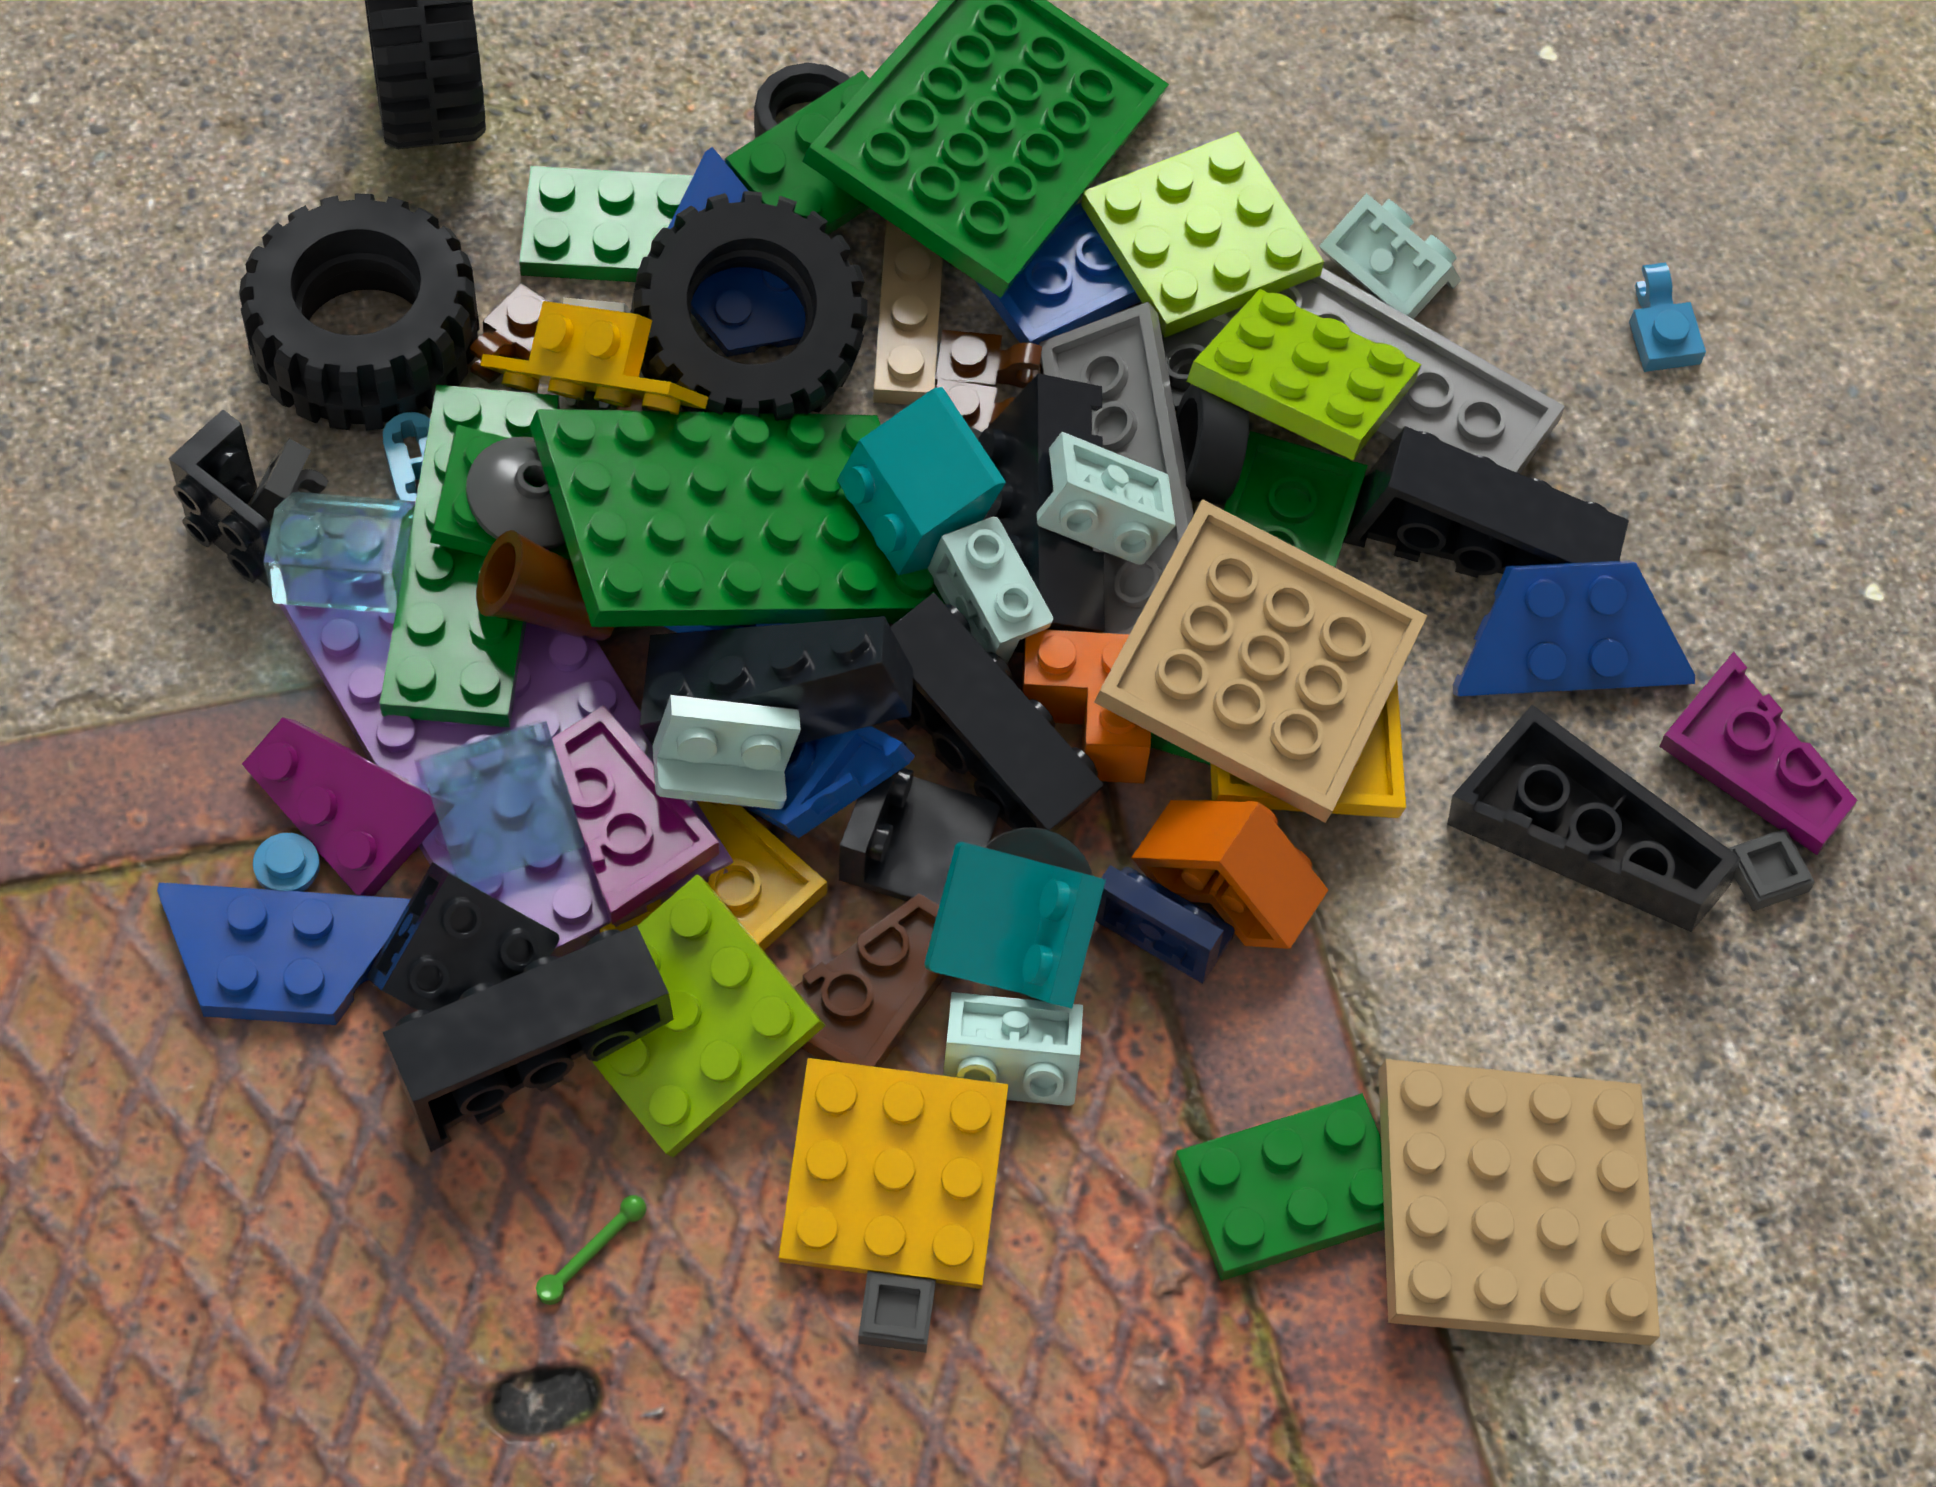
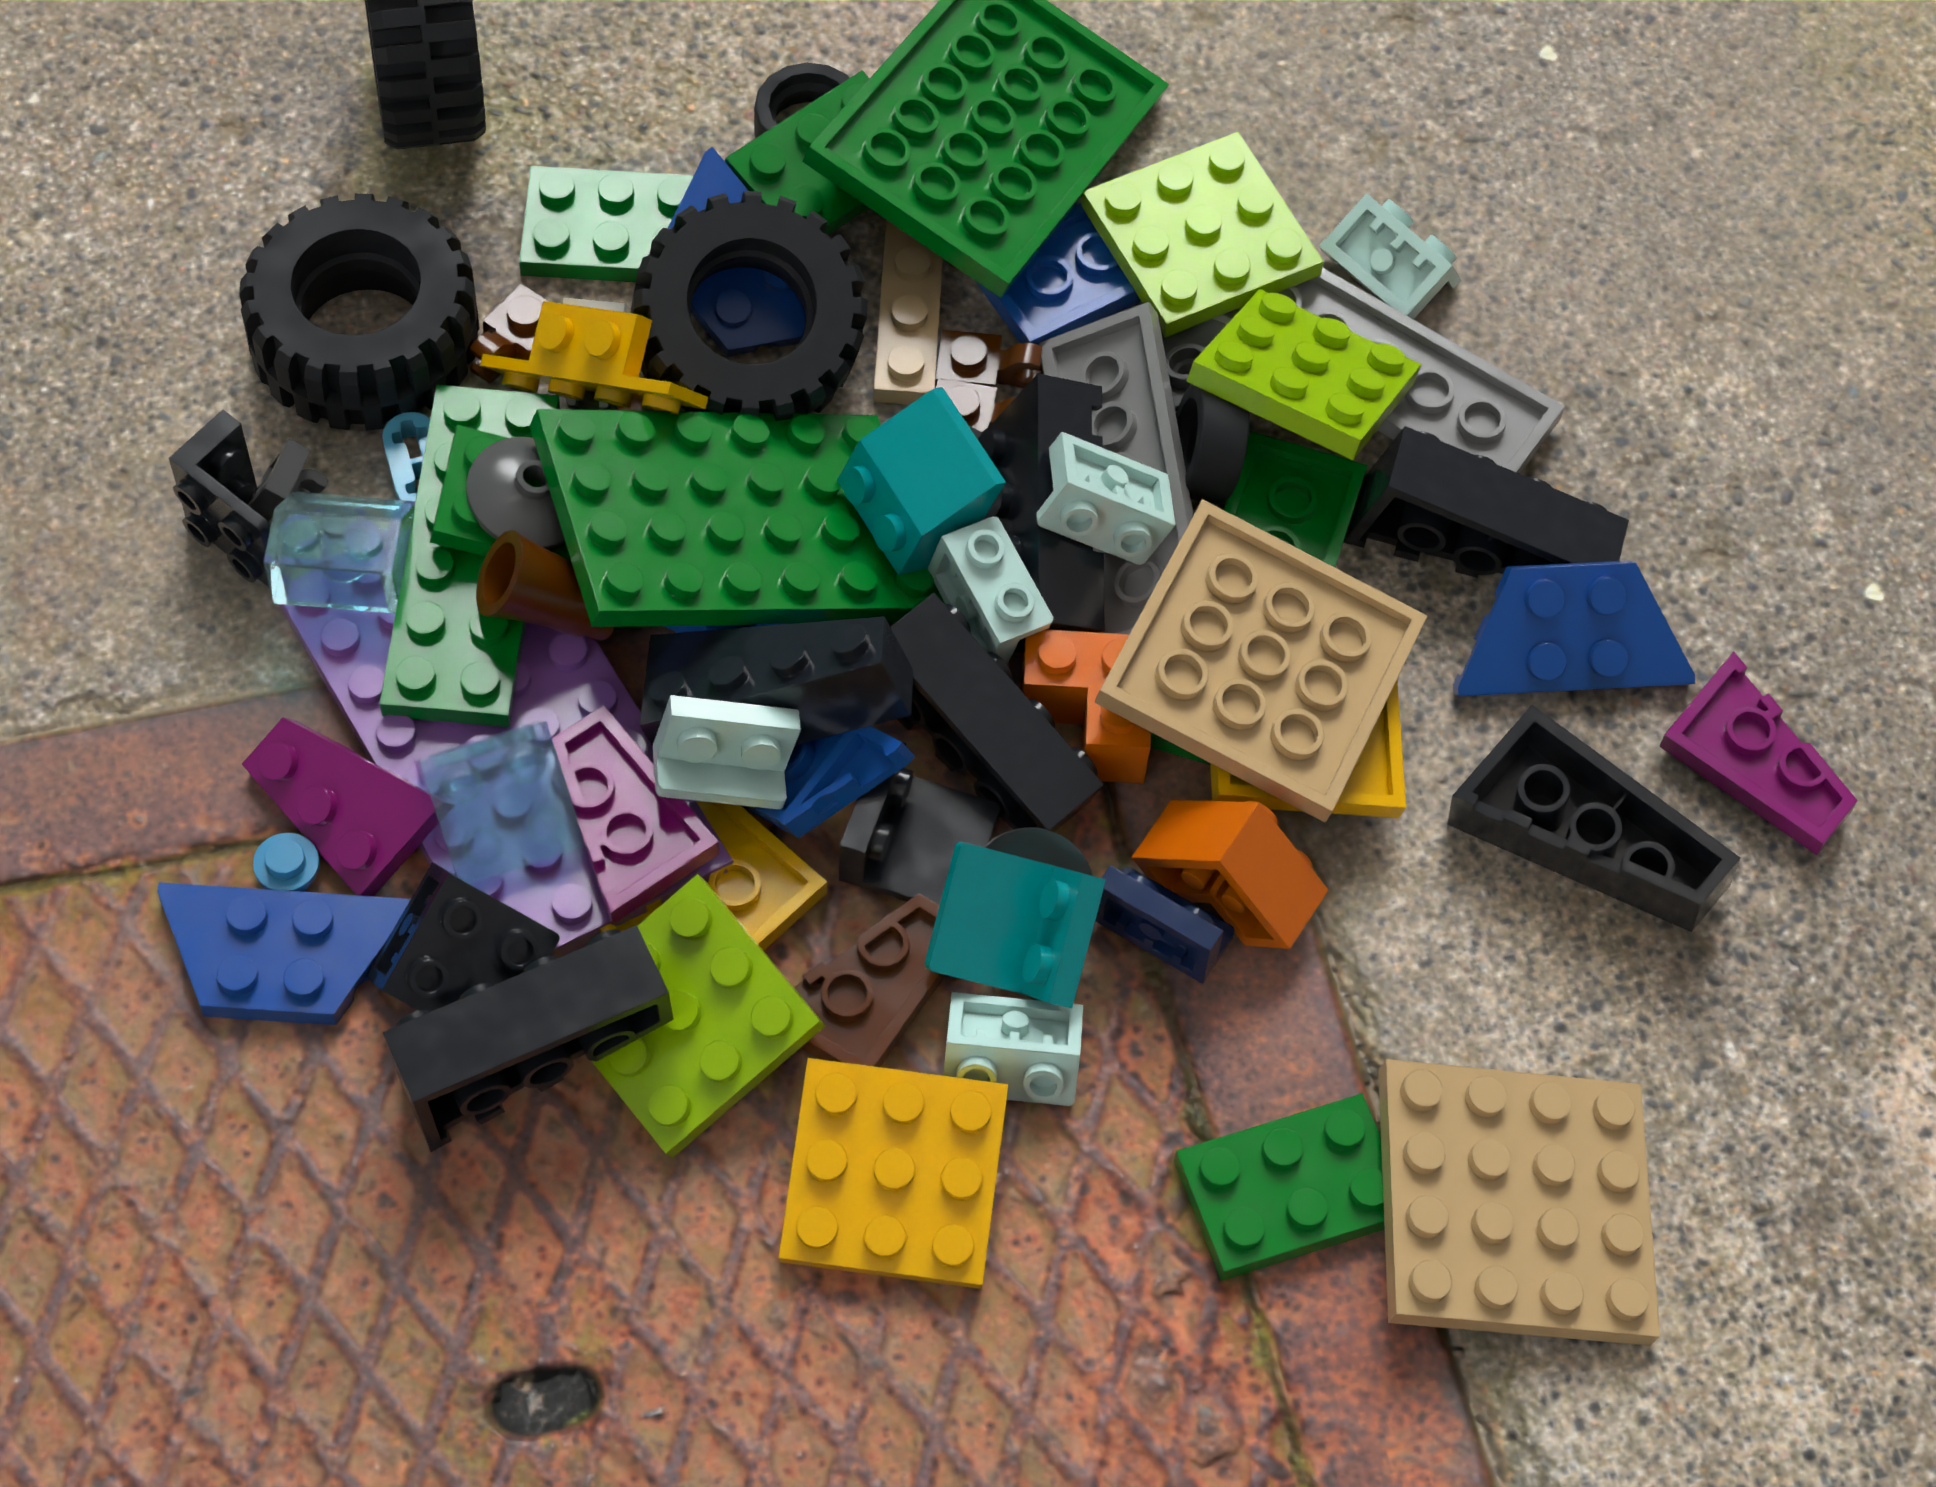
bright green hinge [536,1195,647,1305] -> none
dark grey tile [858,1271,936,1353] -> none
dark azure plate [1629,262,1706,372] -> none
dark grey tile [1729,828,1815,911] -> none

